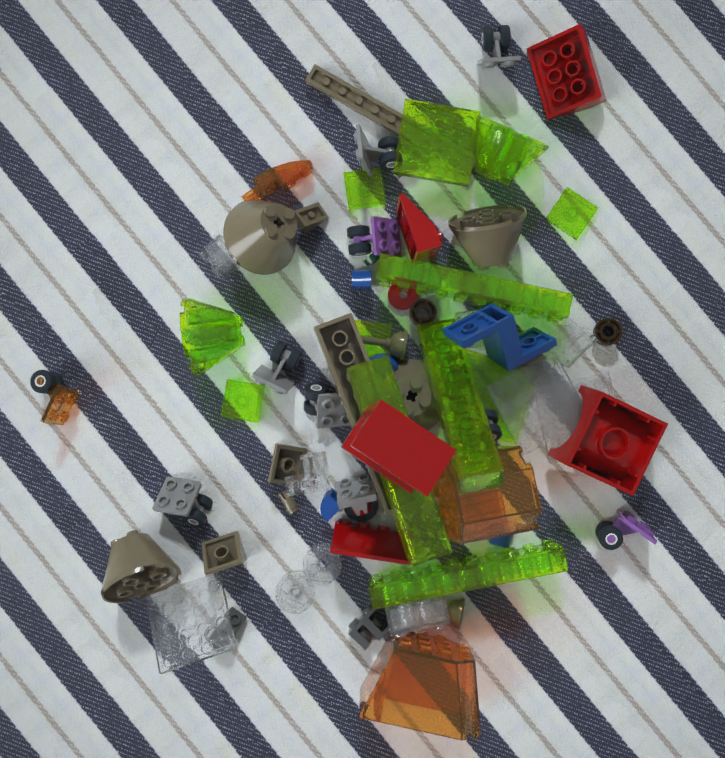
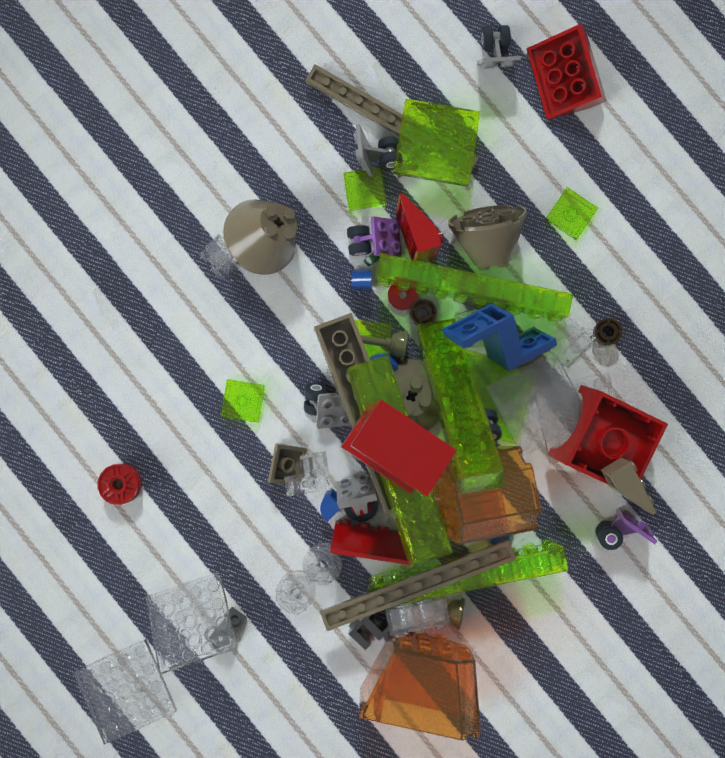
clear orange plate [30,370,79,425] -> none
dark tan cone [101,530,182,603] -> none
light grey plate [152,476,213,527] -> none
clear neon green cone [180,298,245,376] -> none
dark tan slope [201,531,247,575] -> none
clear orange slope [241,160,313,201] -> none
light grey plate [251,340,303,394] -> none
dark tan pin [277,489,300,514] -> none
dark tan slope [294,202,329,233] -> none
clear neon green cone [474,115,549,186] -> none
none -> clear plate [73,639,177,745]
none -> red wheel [97,464,142,505]
none -> dark tan plate [320,539,516,631]
none -> dark tan slope [601,458,656,515]

